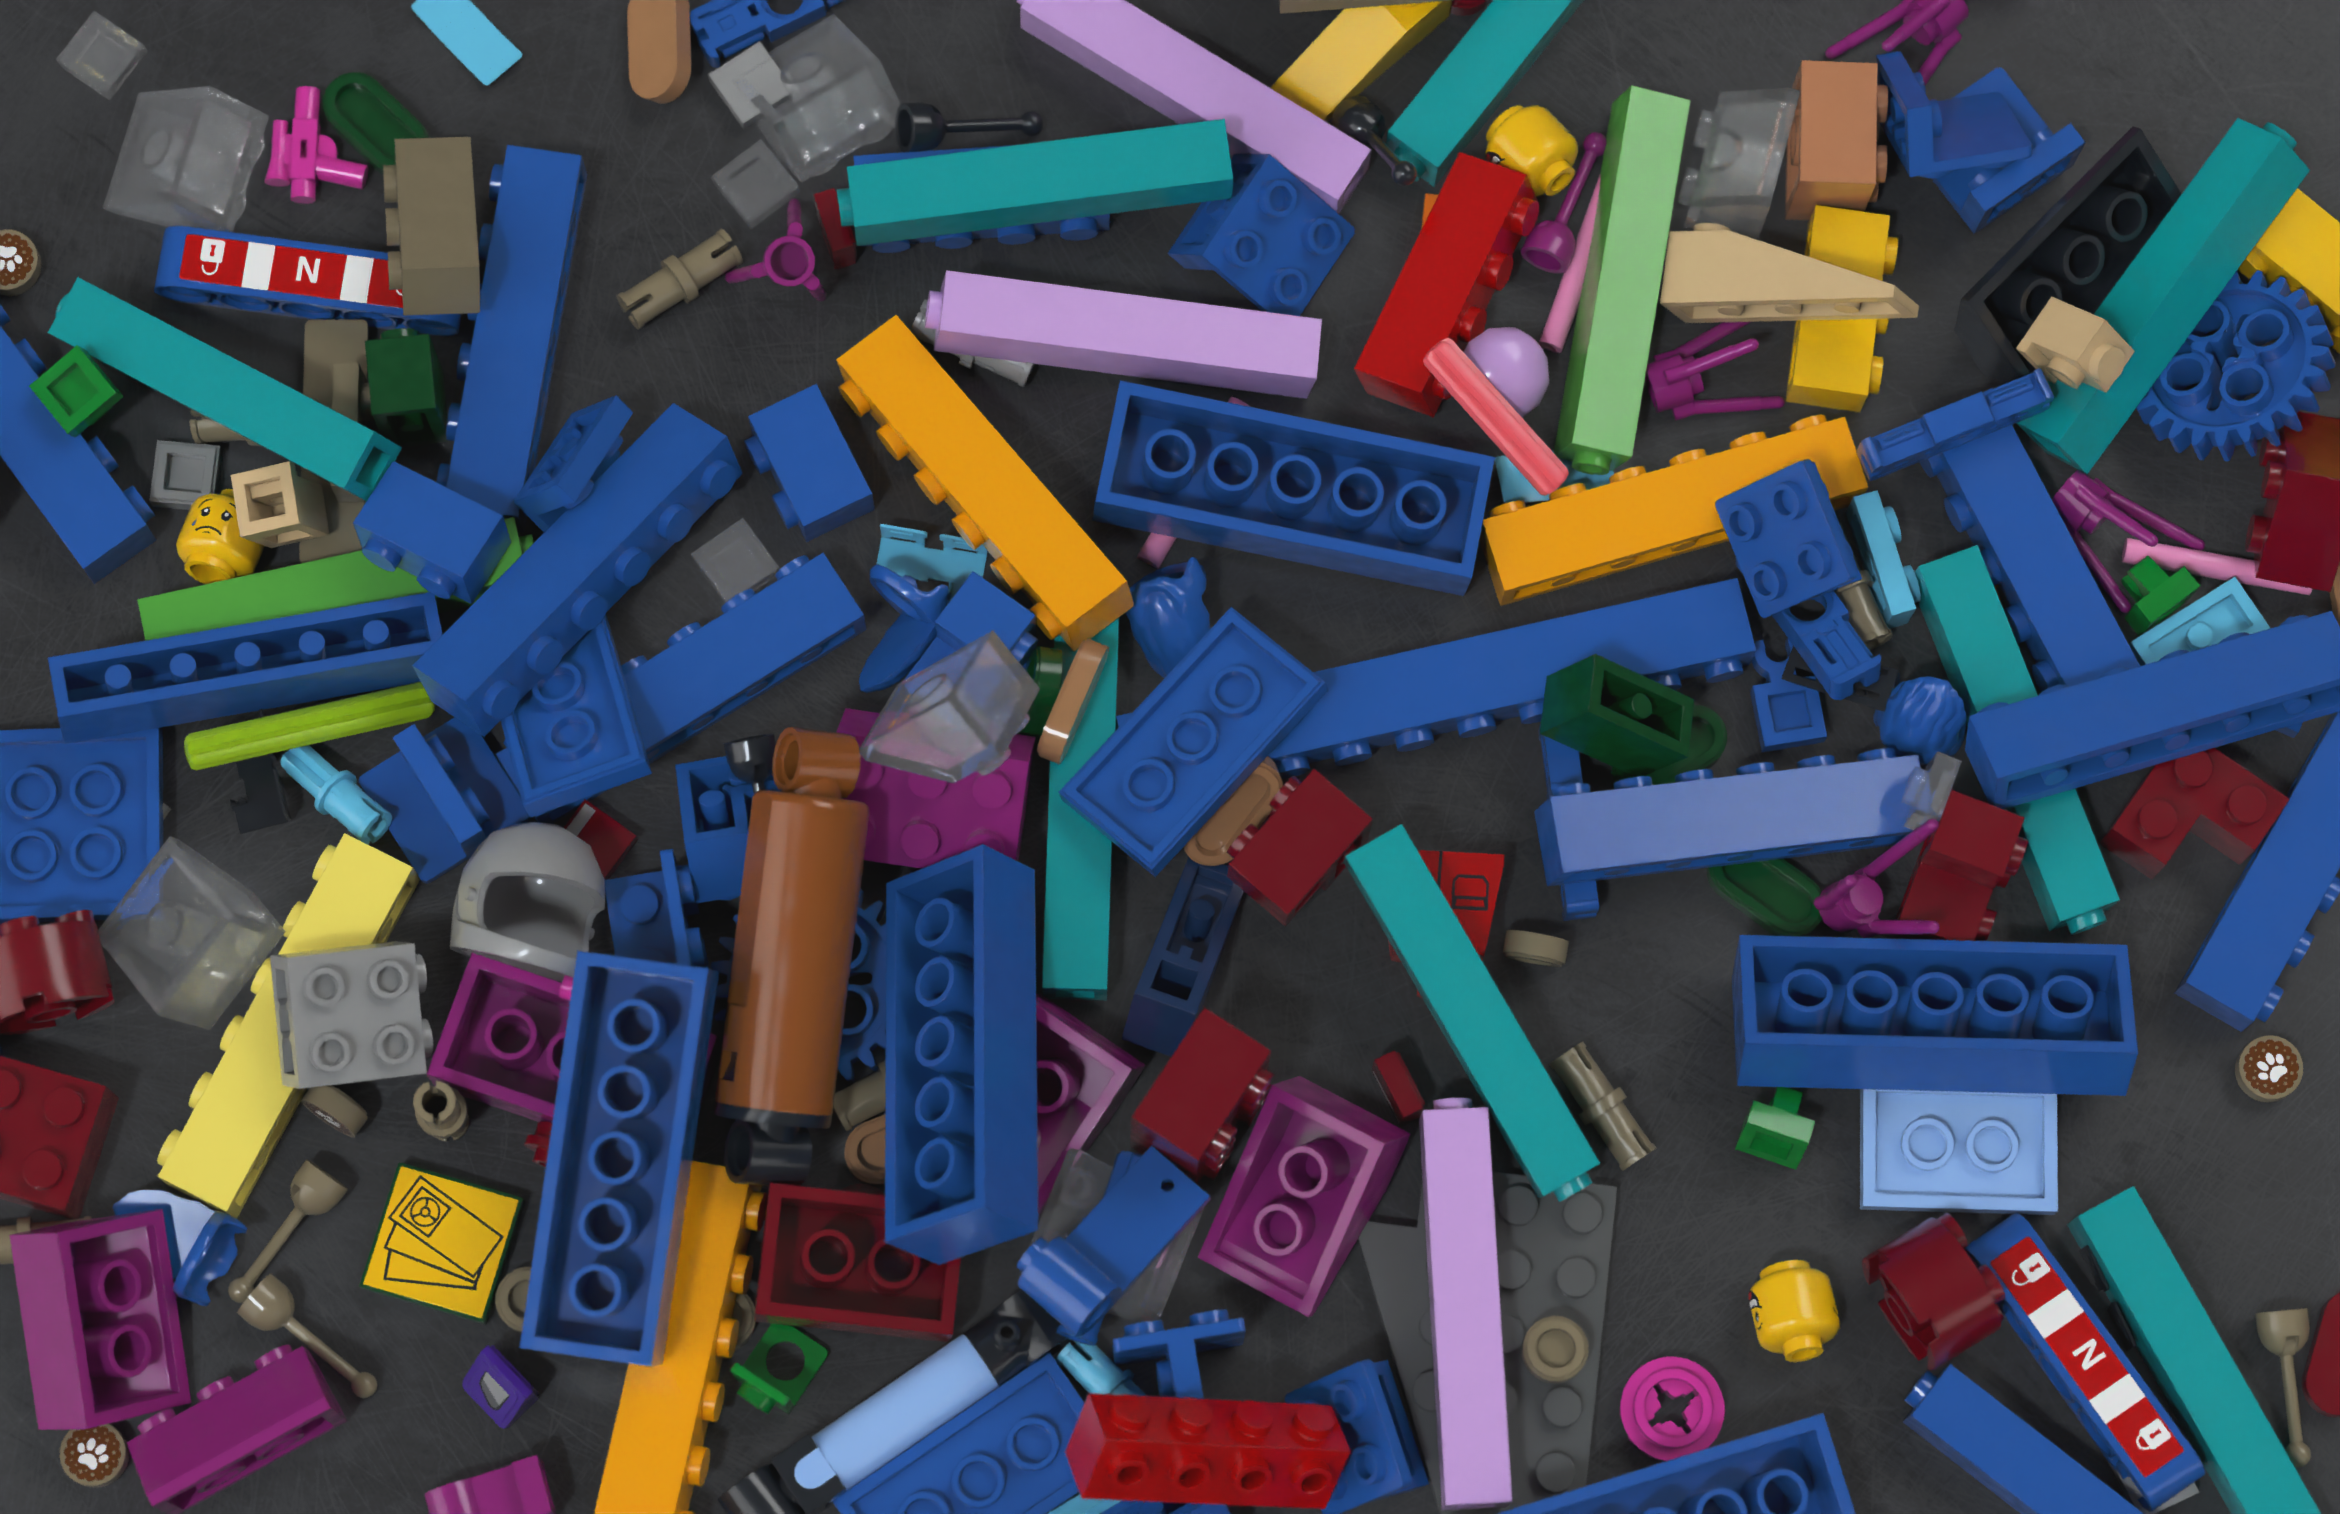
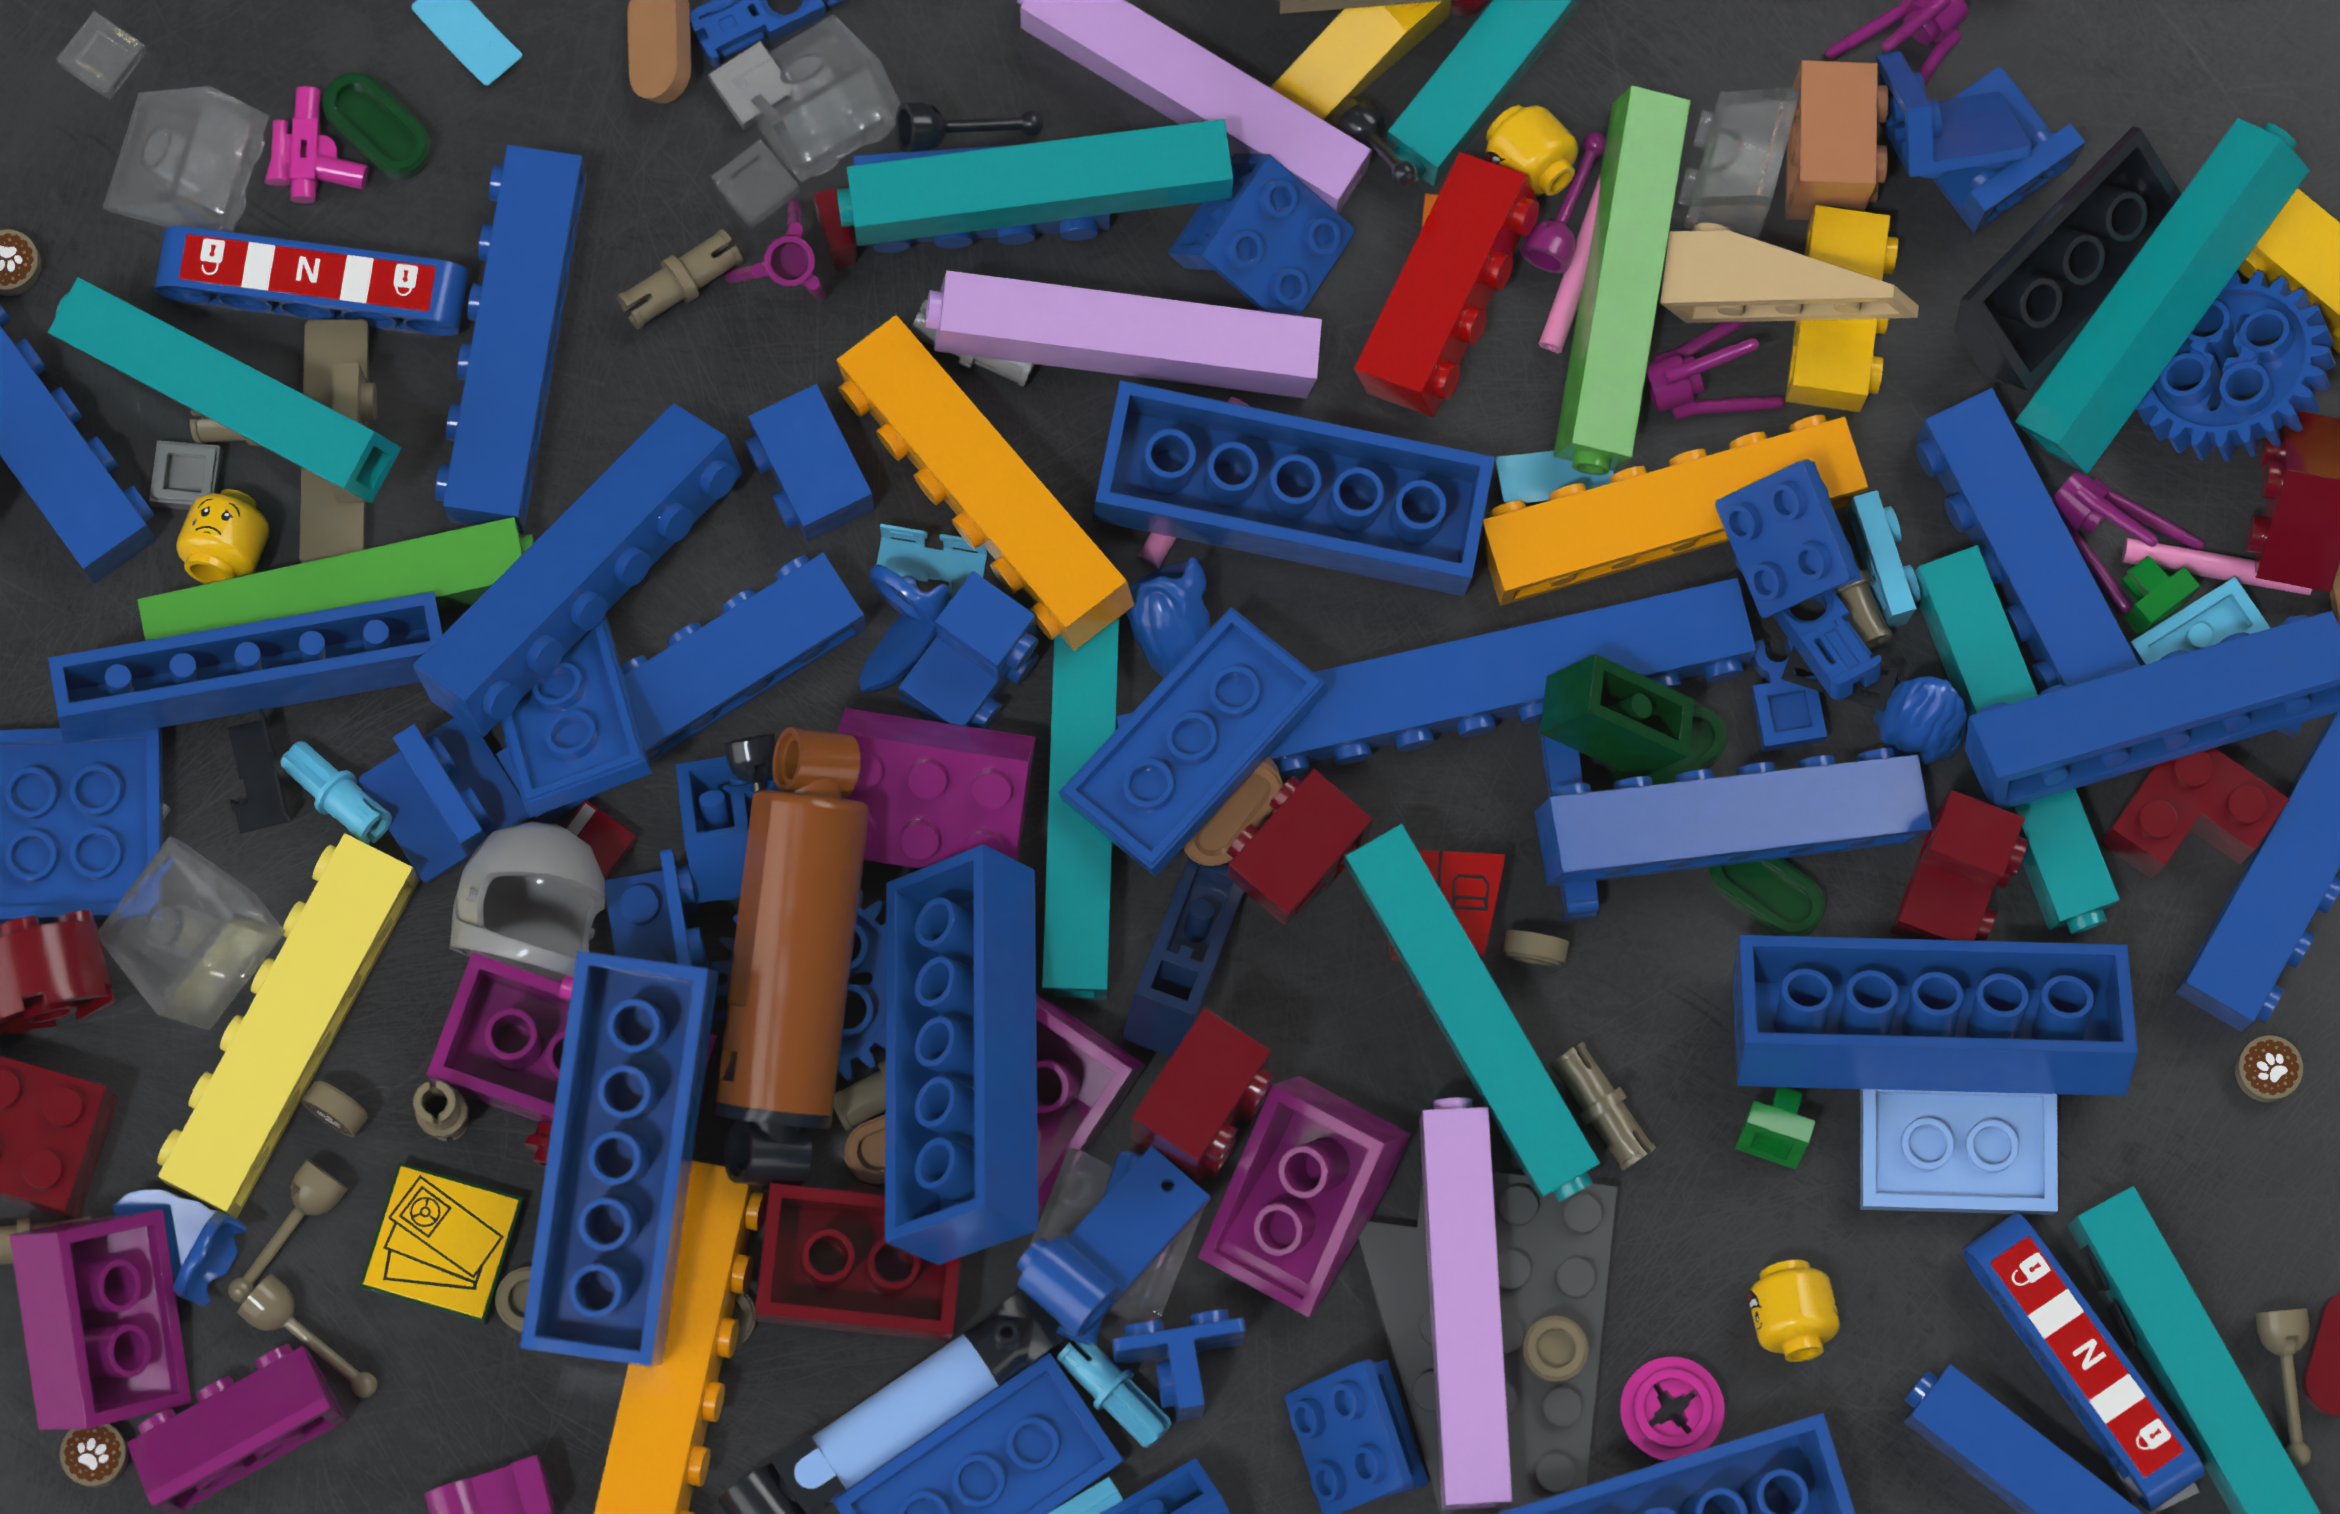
green tile [29,345,124,438] -> none
lime axle [184,682,435,770] -> none
tan brick [231,461,330,548] -> none
light grey brick [270,941,433,1089] -> none
blue brick [353,461,511,604] -> none
dark green brick [365,328,450,447] -> none
dark tan brick [383,137,480,316] -> none
dark purple slope [462,1345,539,1429] -> none
blue bracket [513,395,634,532] -> none
clear tile [691,518,780,603] -> none
green bracket [730,1323,828,1415] -> none
clear slope [859,631,1040,783] -> none
dark green tile [1010,646,1063,747] -> none
medium nougat tile [1037,638,1109,765] -> none
red brick [1065,1393,1351,1509] -> none
dark red tile [1371,1050,1425,1127] -> none
coral axle [1423,338,1569,496] -> none
lavender hair [1464,327,1549,418] -> none
magenta plant [1814,819,1940,938] -> none
blue piece [1856,368,2055,481] -> none
dark red brick [1862,1213,2005,1370] -> none
clear plate [1901,751,1961,830] -> none
tan brick [2016,297,2135,393] -> none

